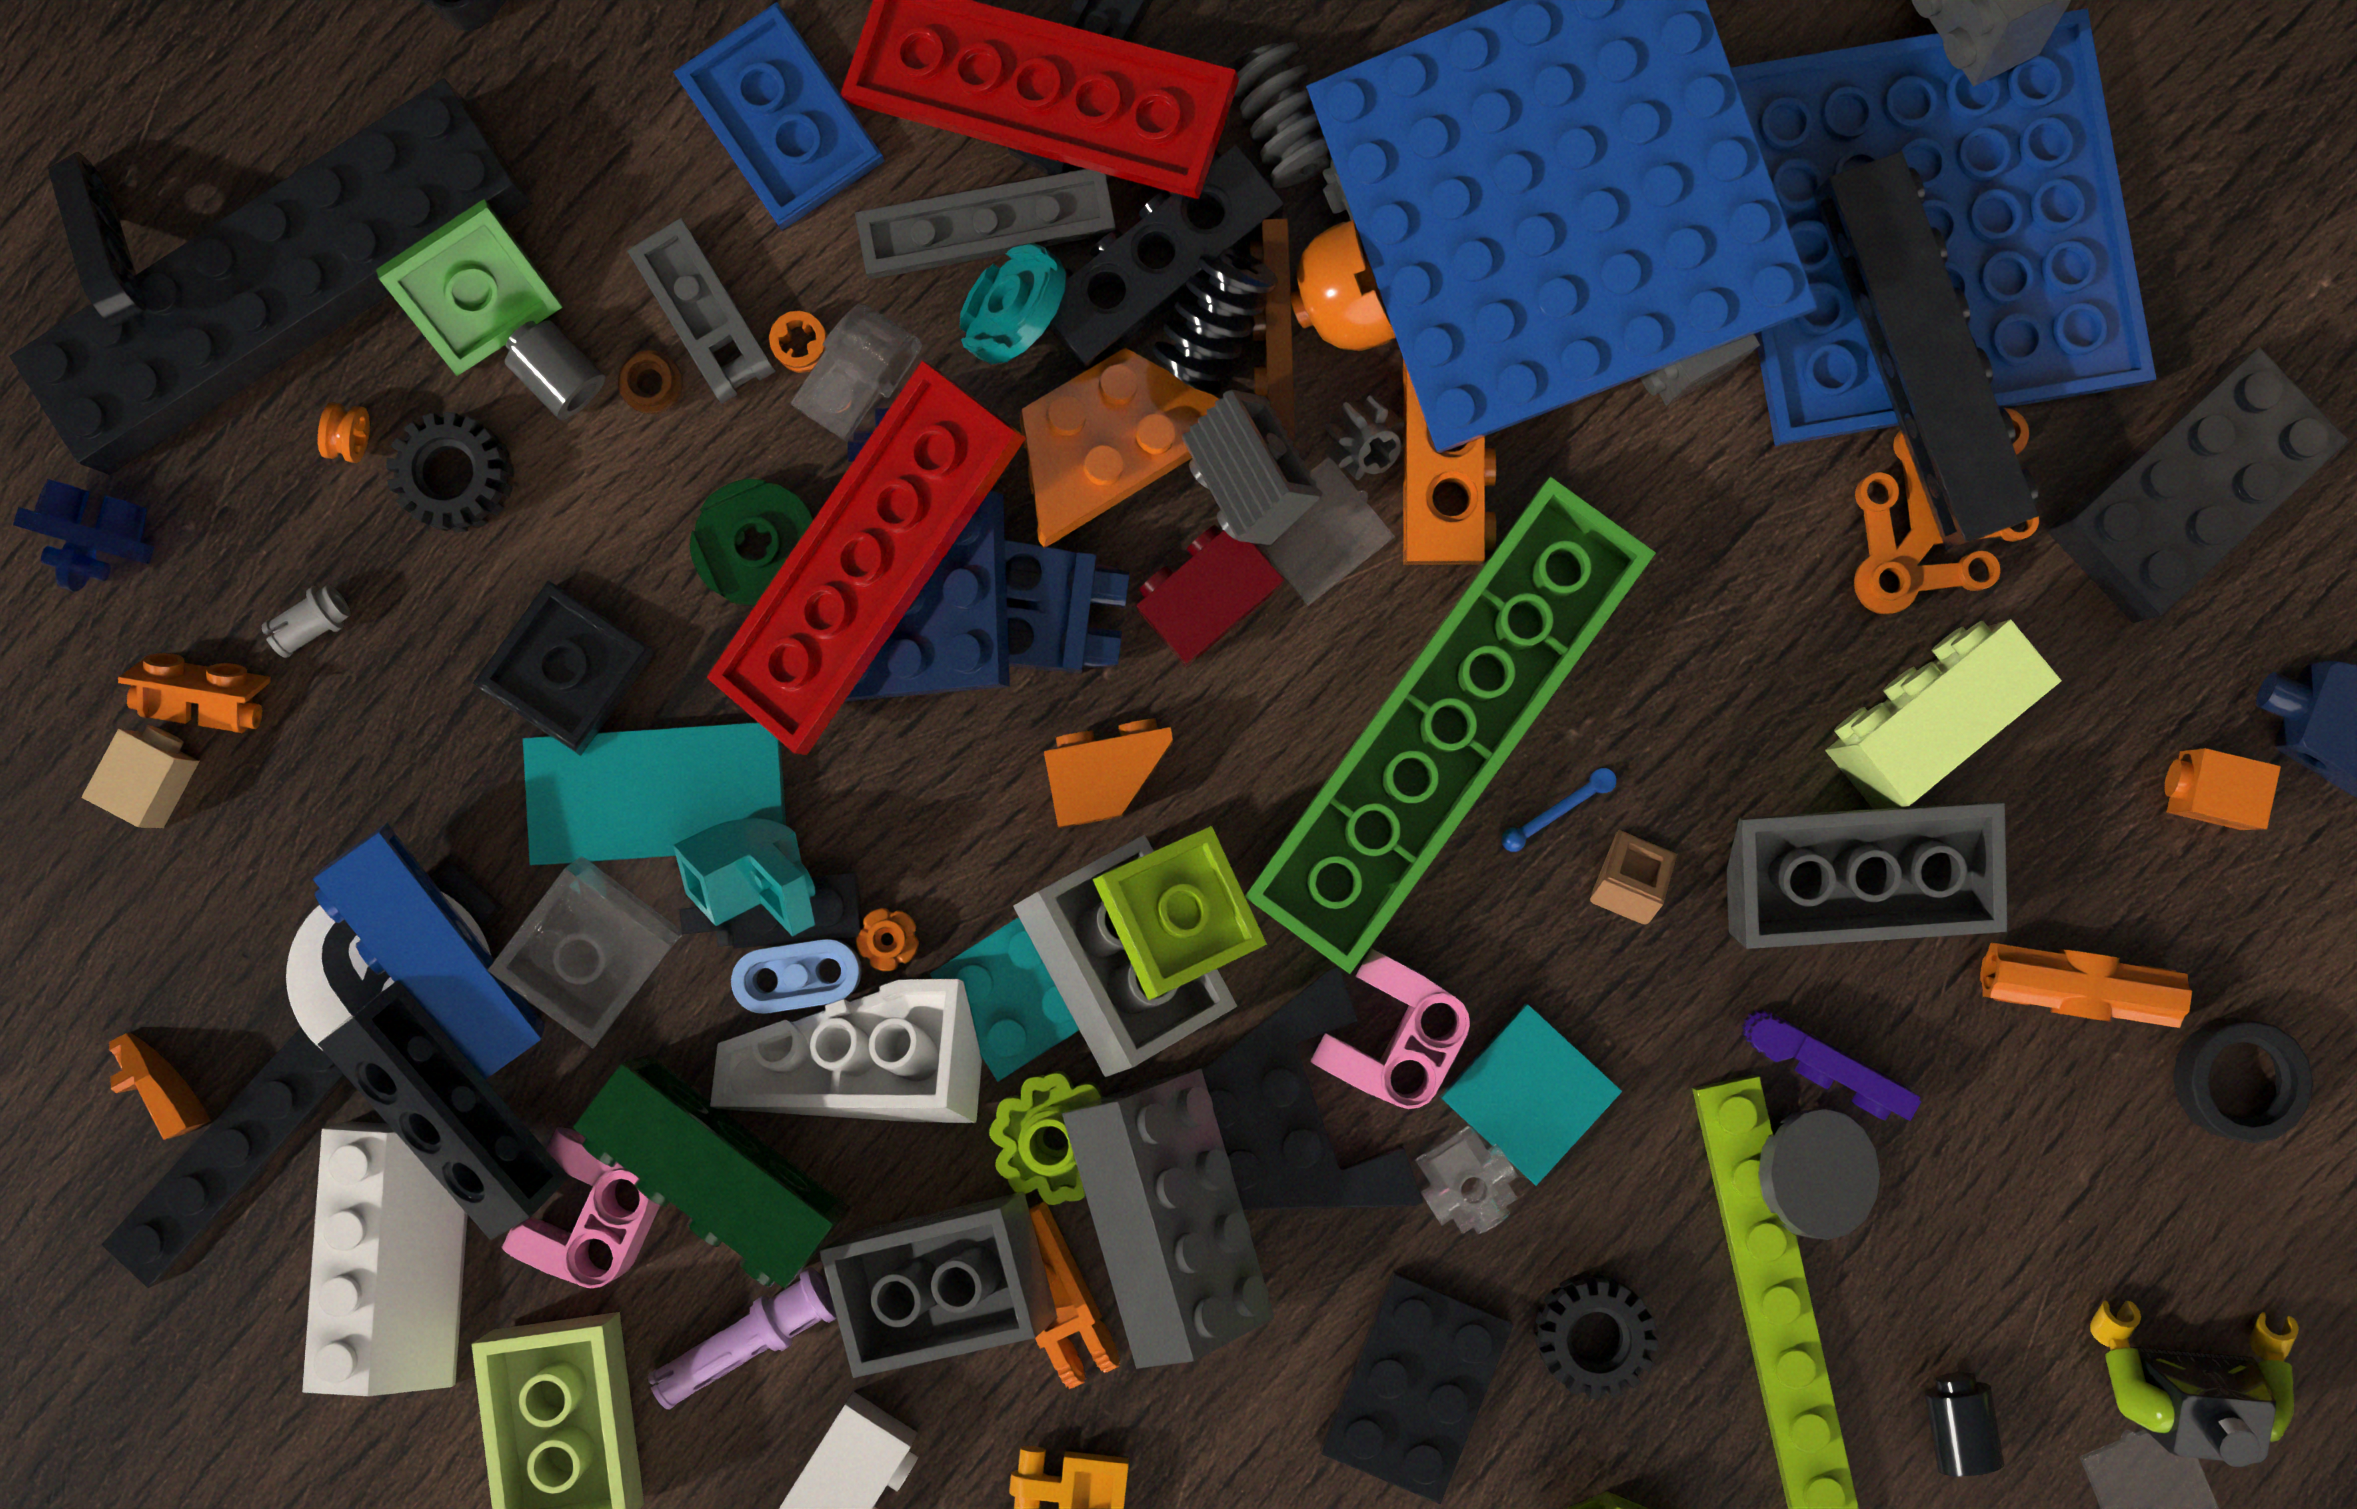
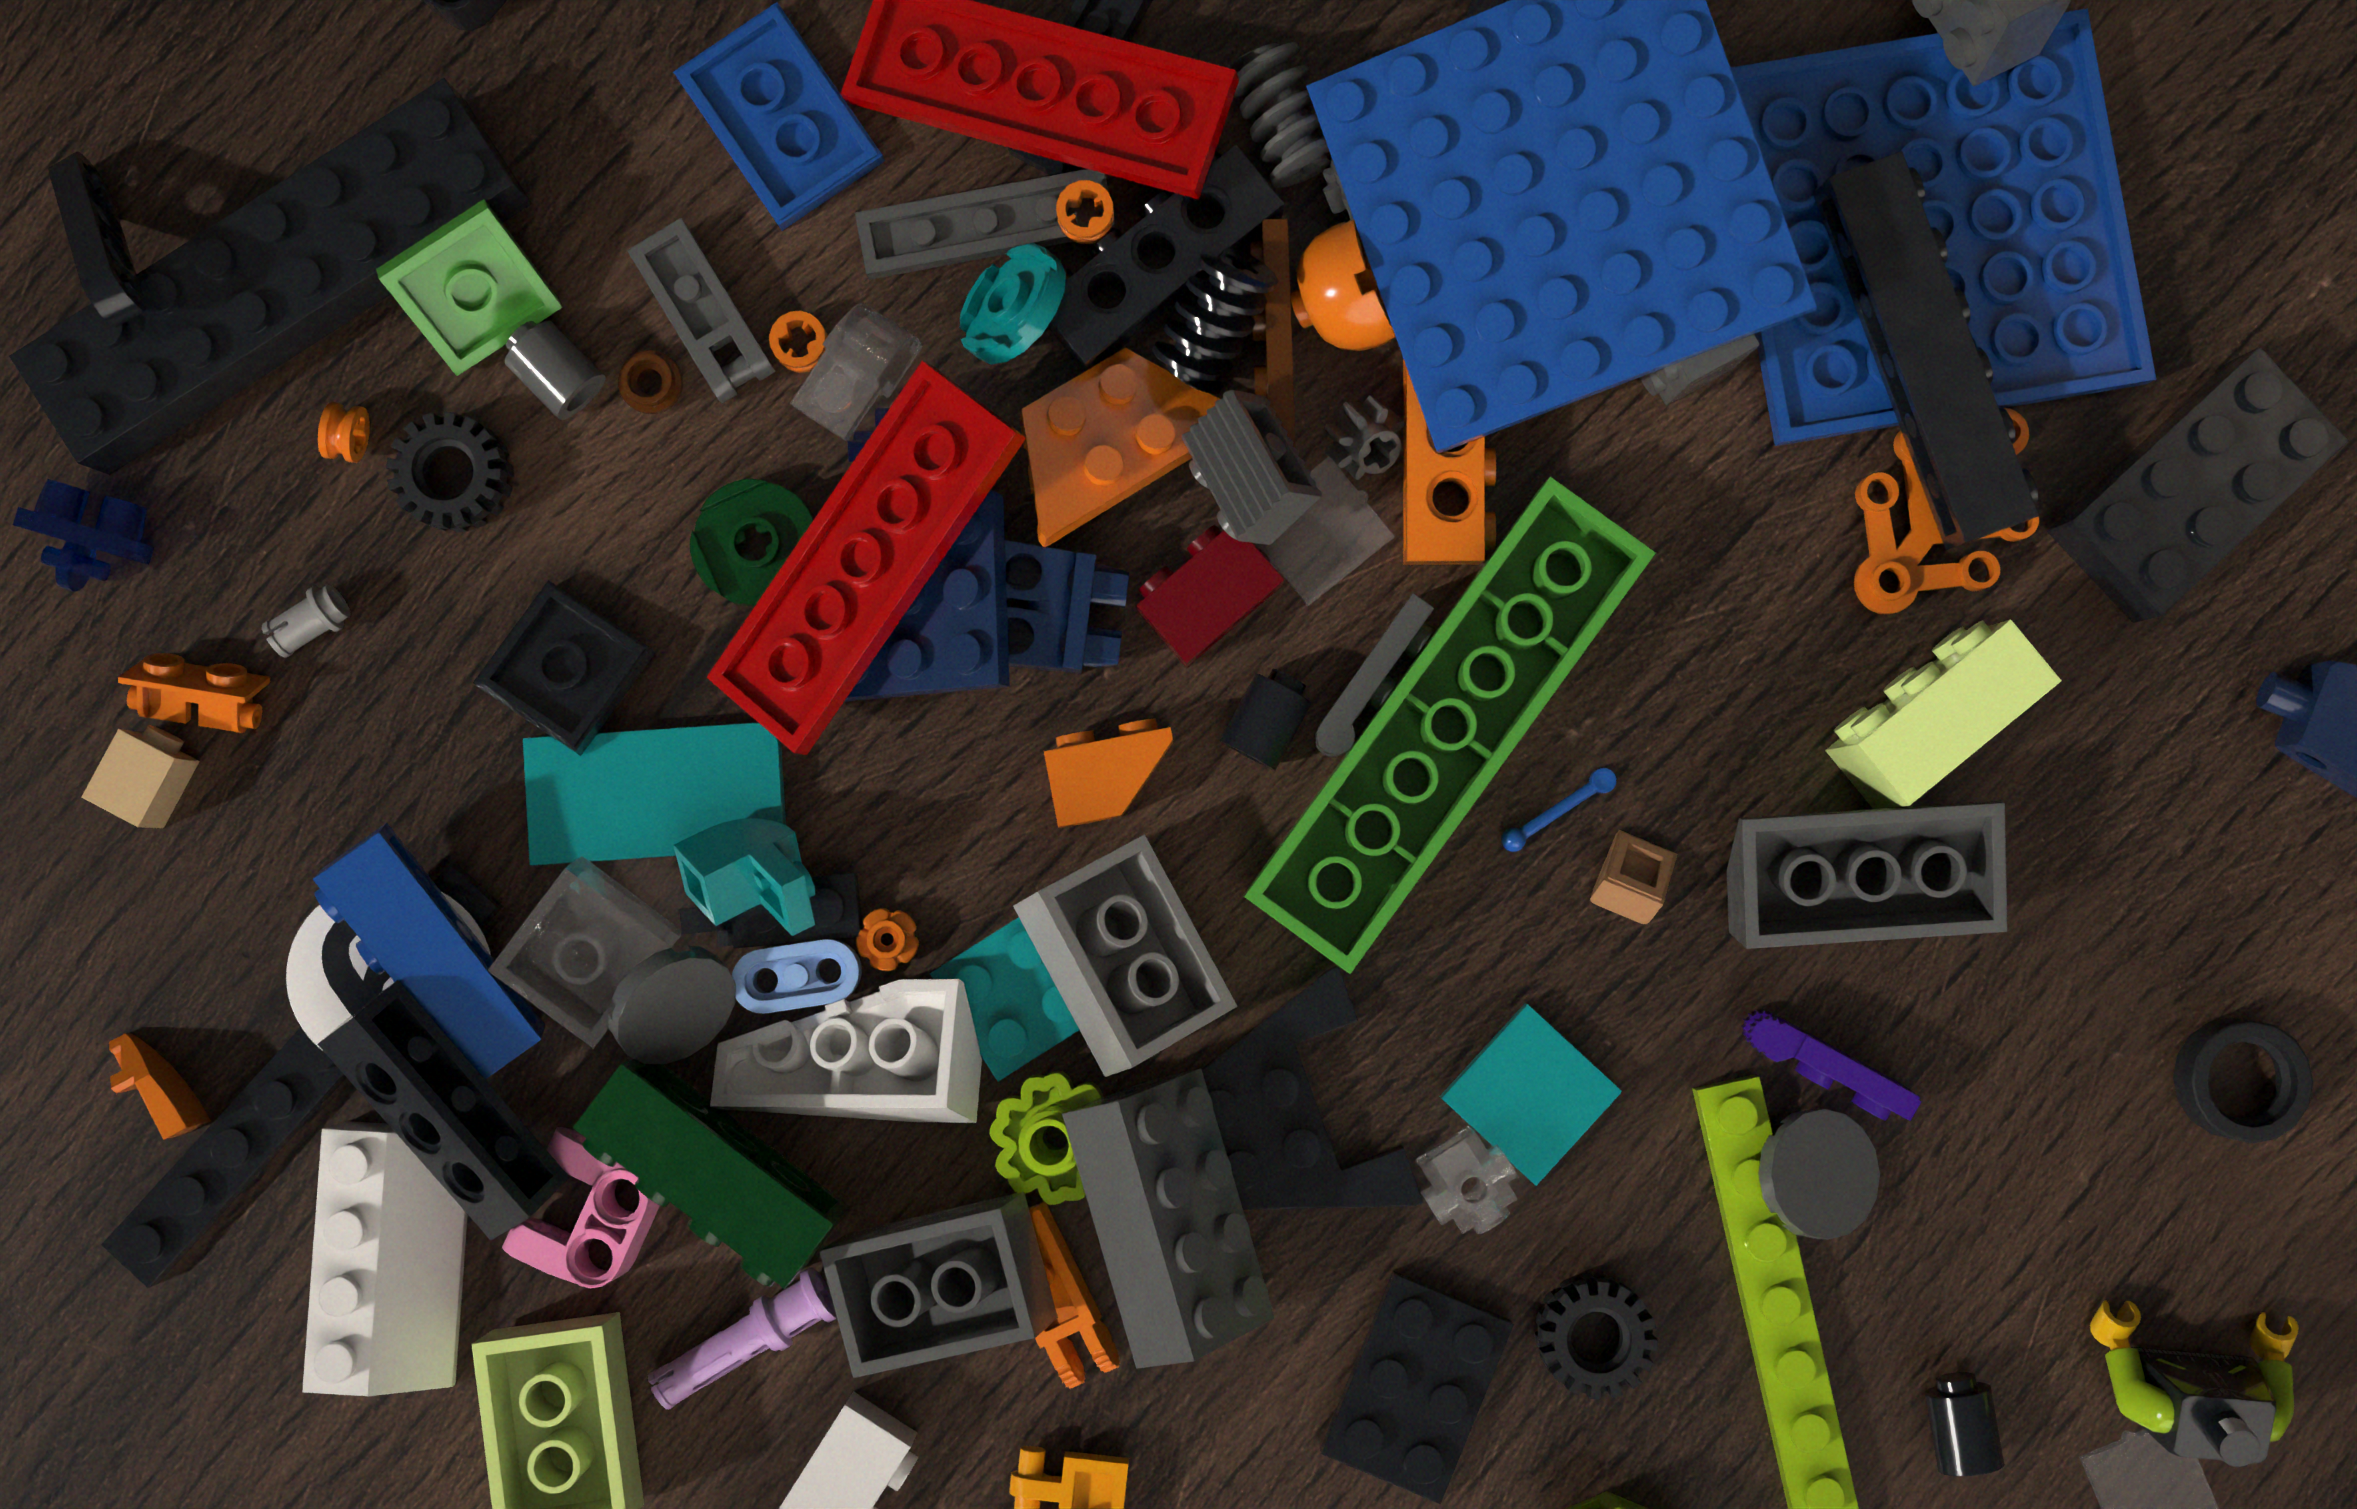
lime plate [1093,826,1267,1000] -> none
bright pink piece [1311,948,1470,1109] -> none
orange piece [1980,943,2192,1028] -> none
orange brick [2165,748,2281,830] -> none
none -> dark grey tile [608,946,736,1064]
none -> orange bush [1056,180,1114,244]
none -> black brick [1219,668,1312,771]
none -> dark grey plate [1314,593,1434,758]

